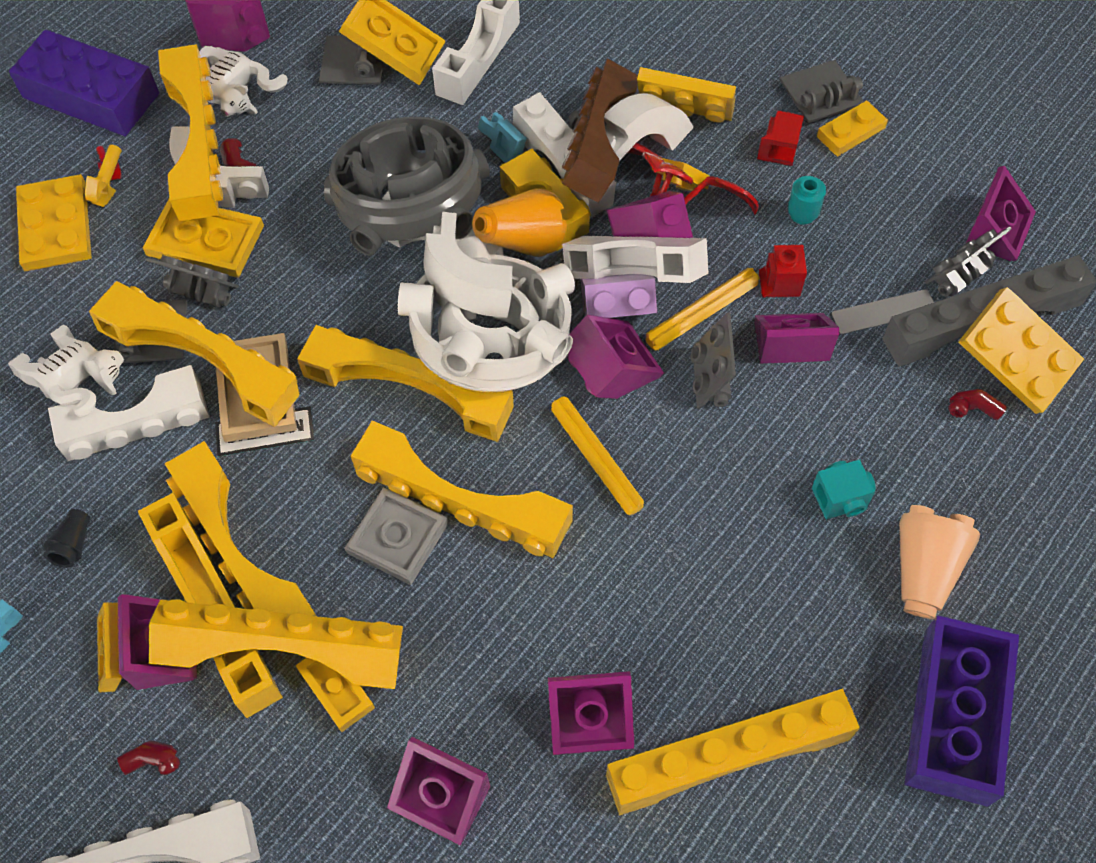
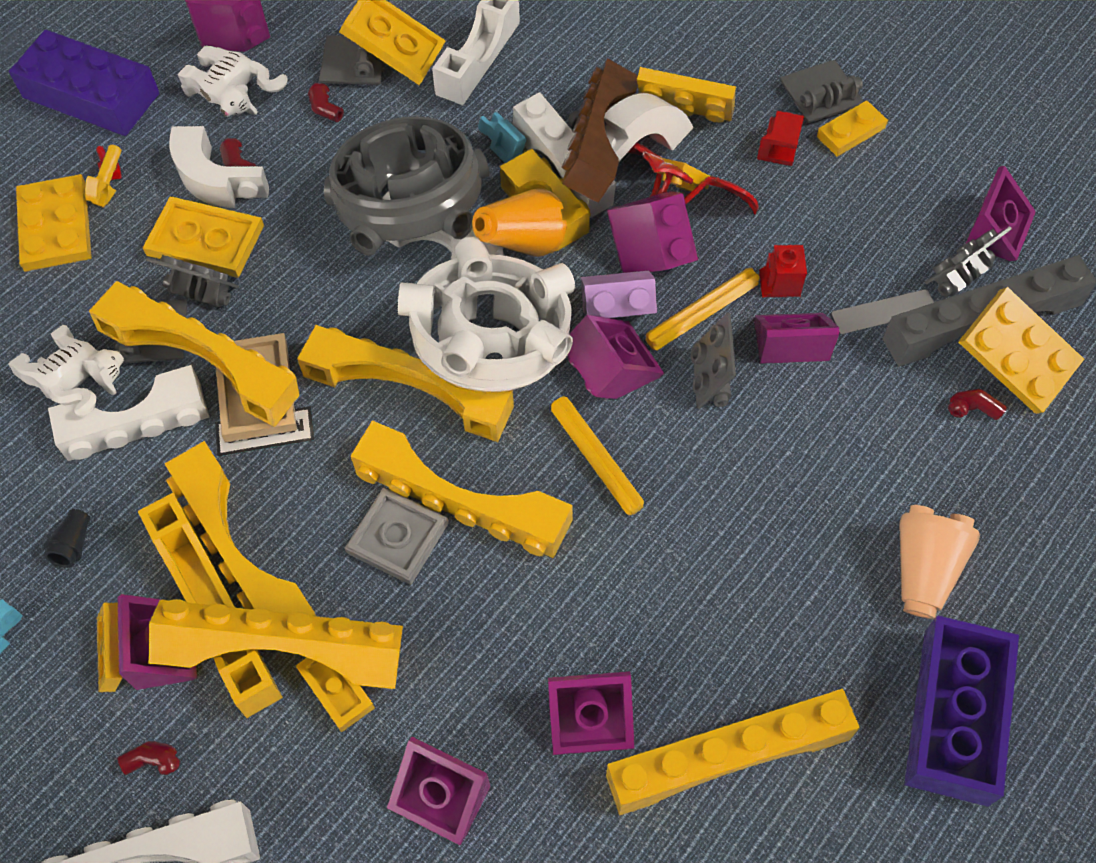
yellow arch [158,44,223,222] -> none
white arch [423,212,512,318] -> none
white arch [562,236,708,283] -> none
teal brick [787,176,826,225] -> none
teal brick [812,459,876,520] -> none
none -> dark red arm [308,83,344,123]

